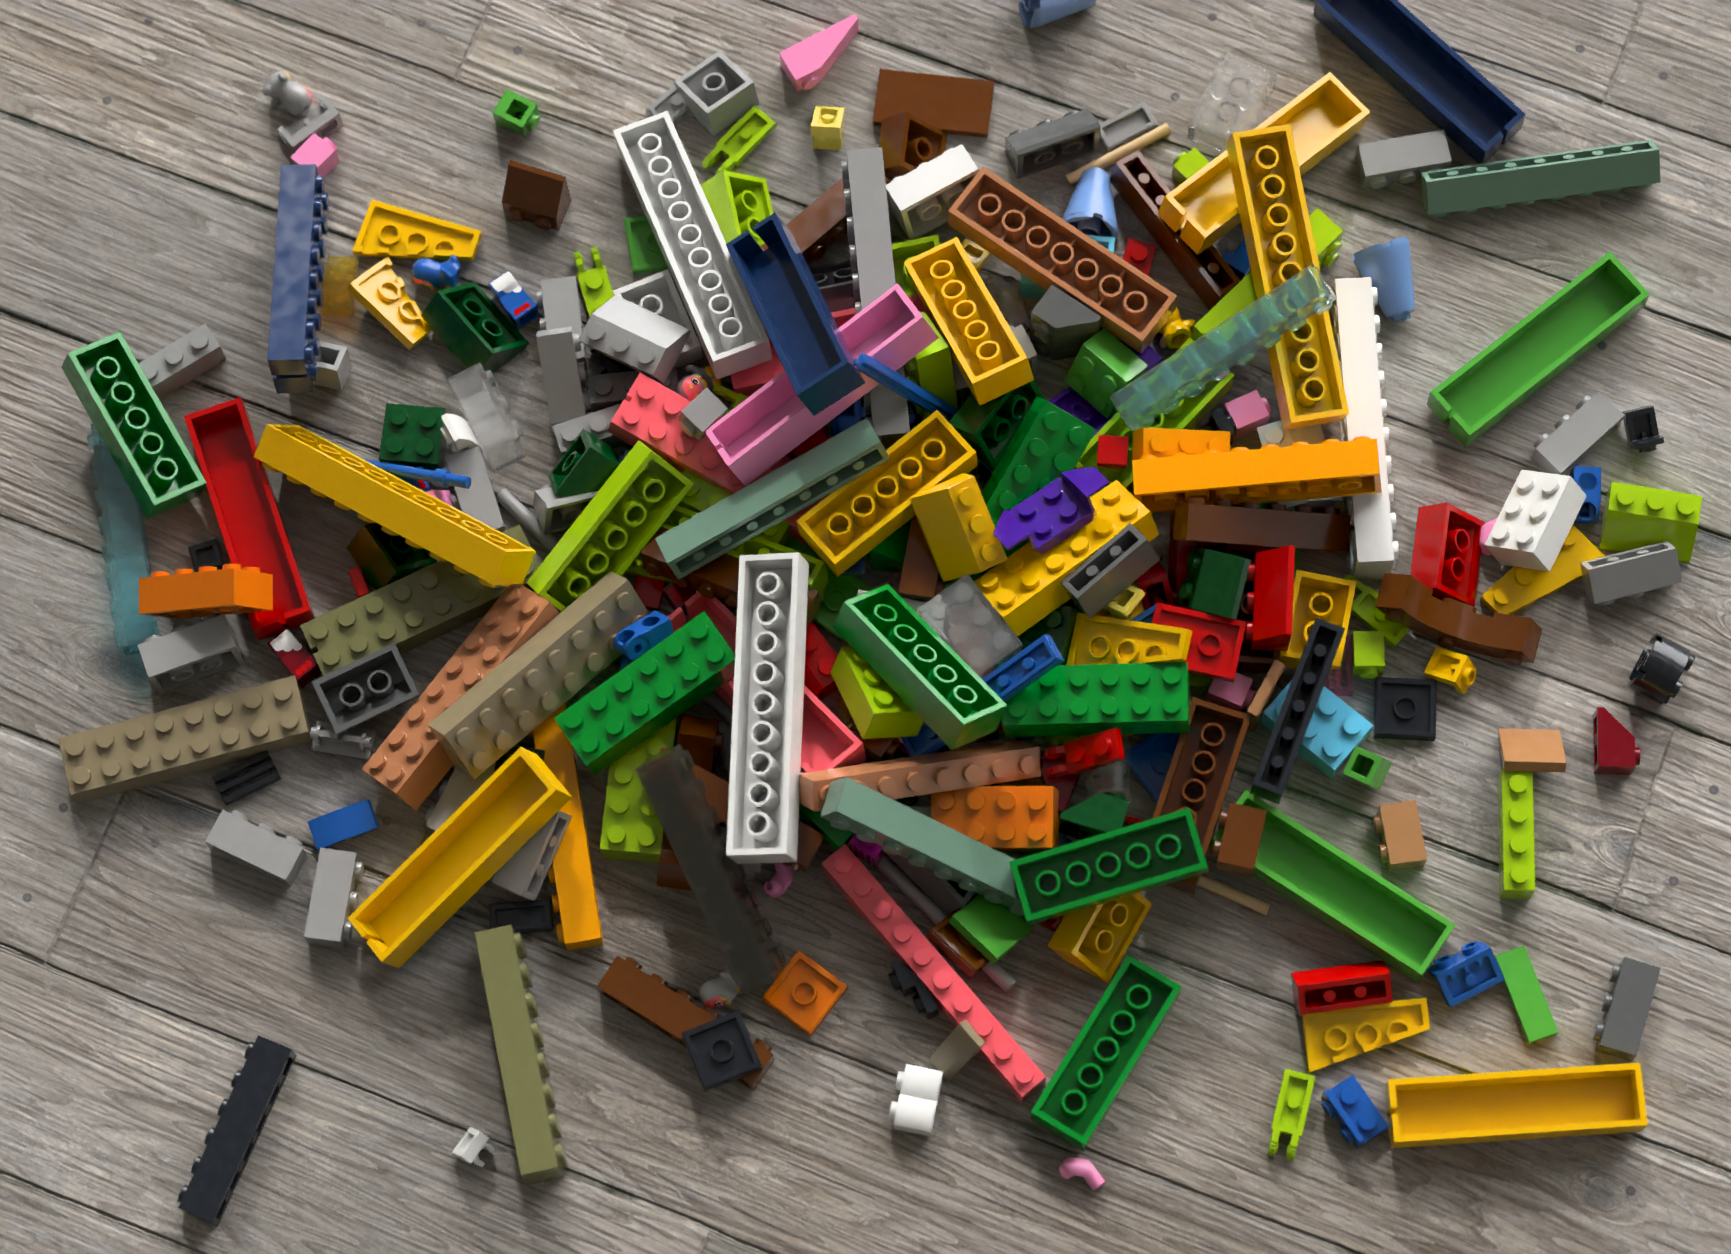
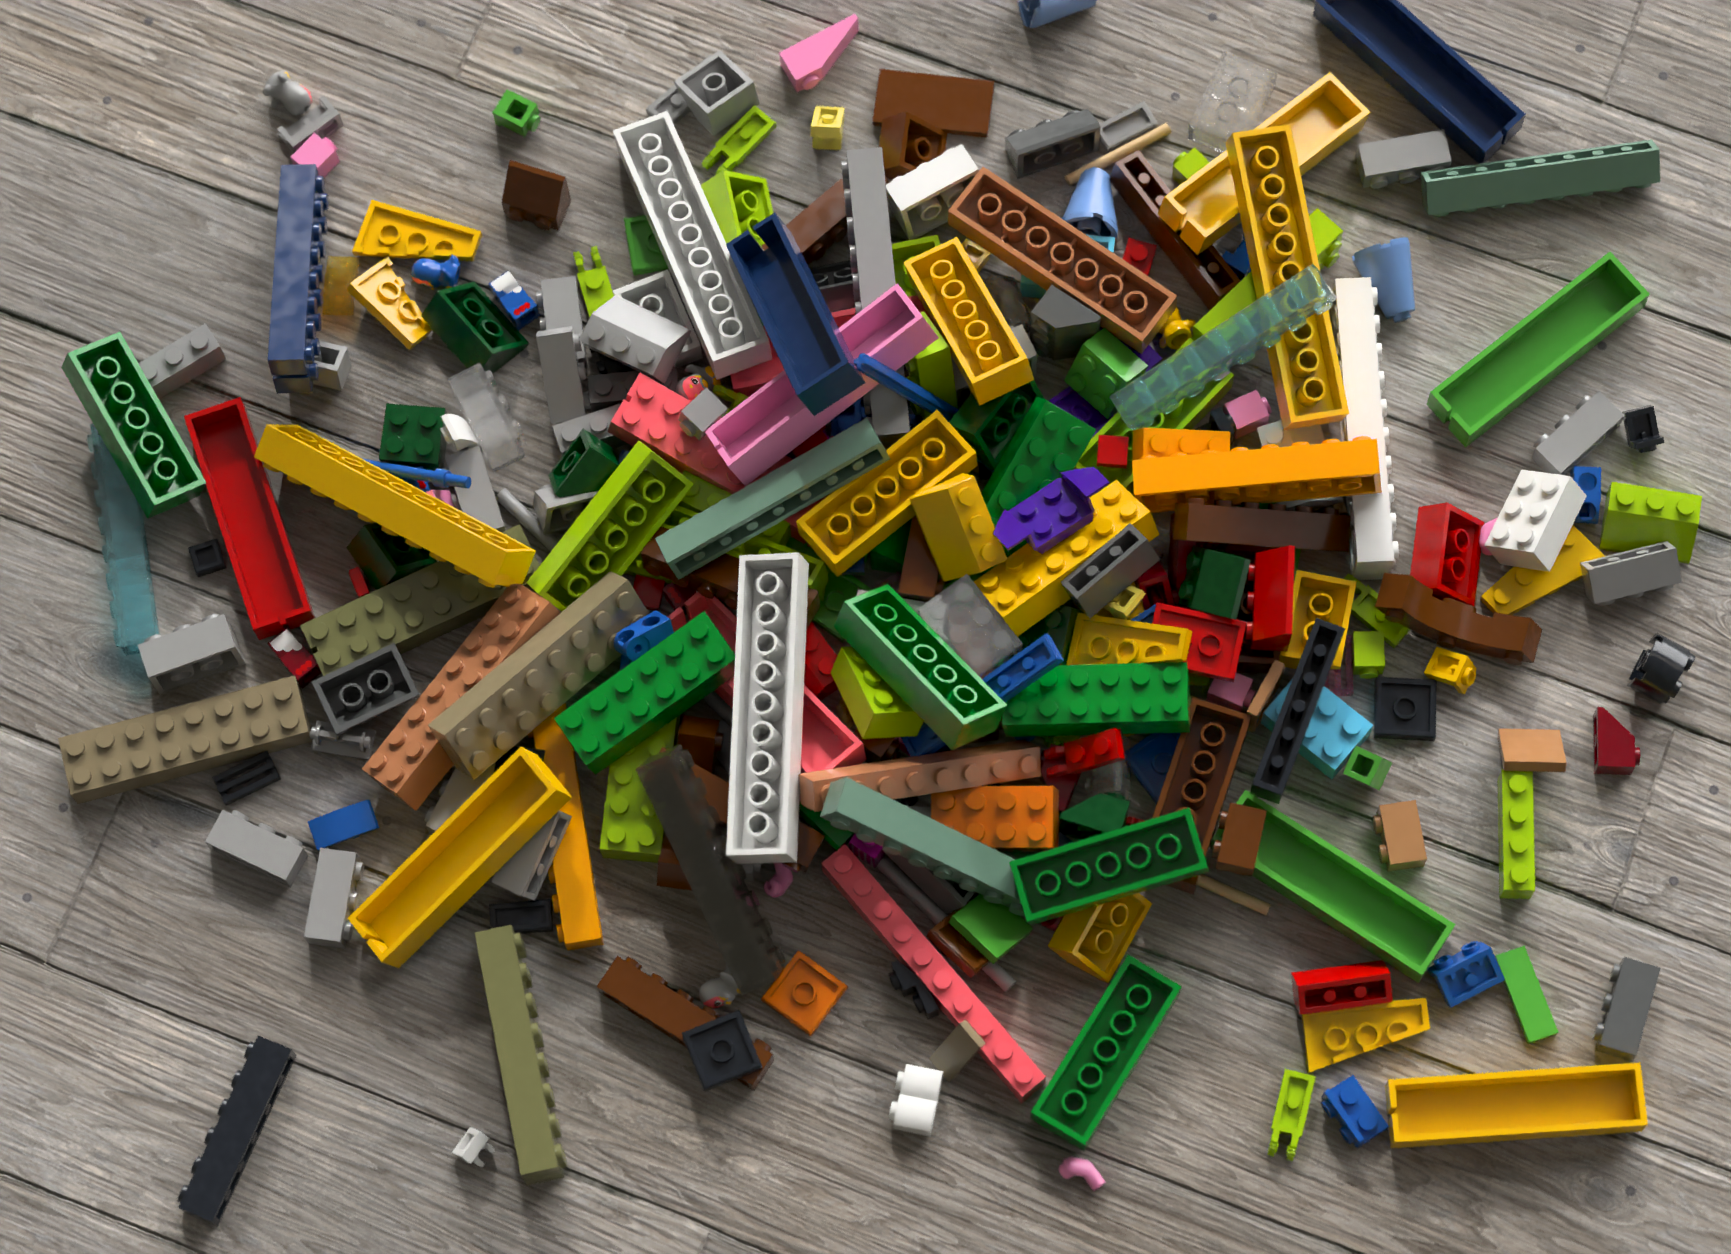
orange brick [139,564,273,620] -> none

